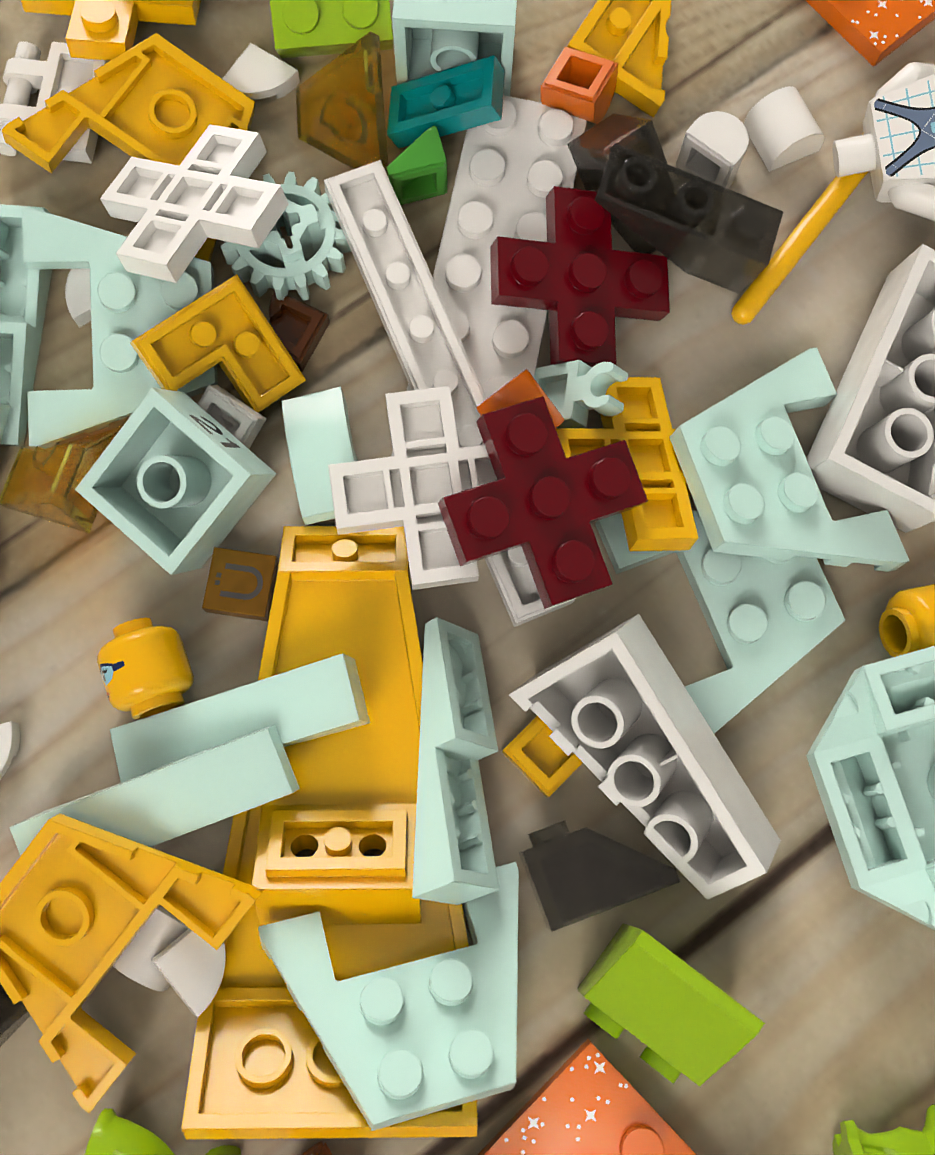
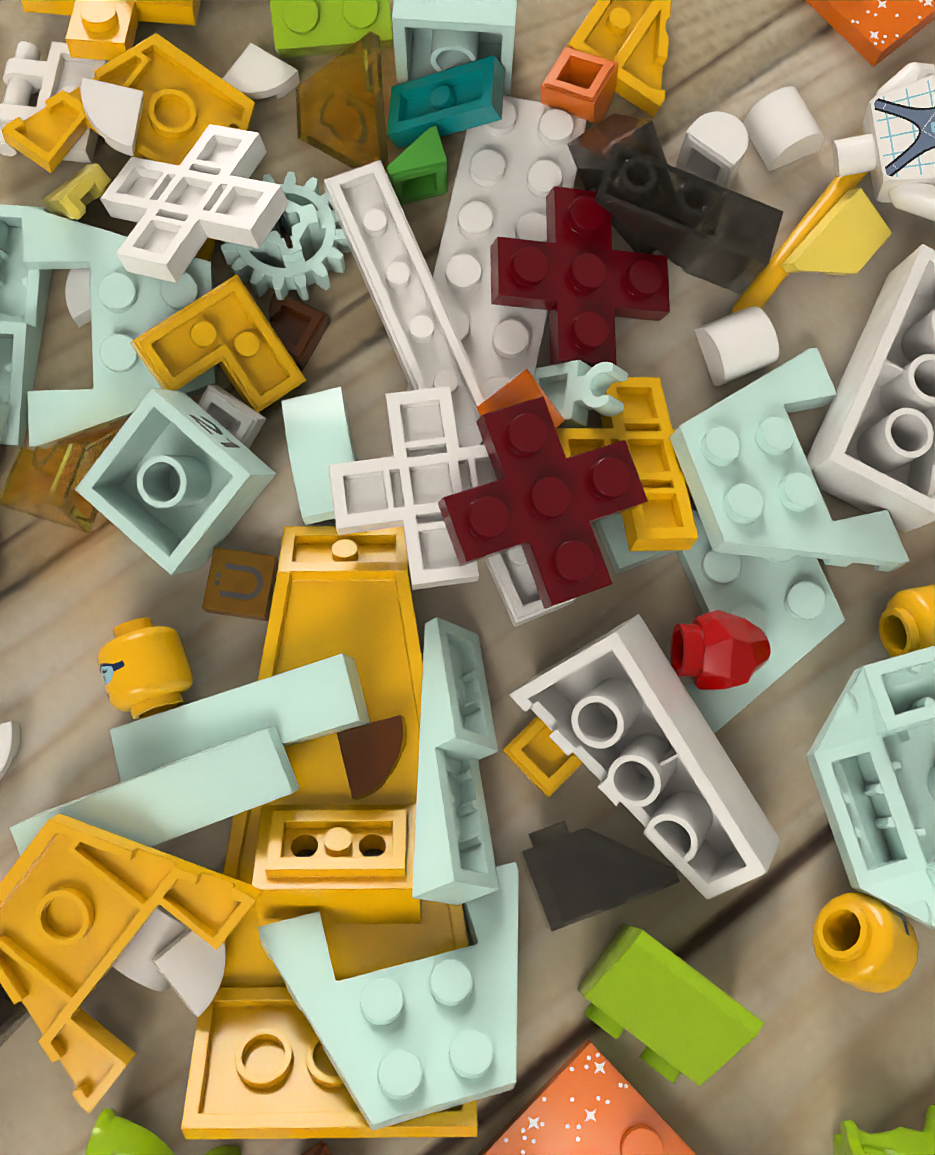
none -> light yellow tile [42,163,111,220]
none -> white tile [80,77,144,156]
none -> reddish brown tile [337,714,407,800]
none -> red rock [670,610,771,690]
none -> white brick [694,306,779,386]
none -> light yellow tile [781,187,892,276]
none -> yellow head [812,892,919,993]

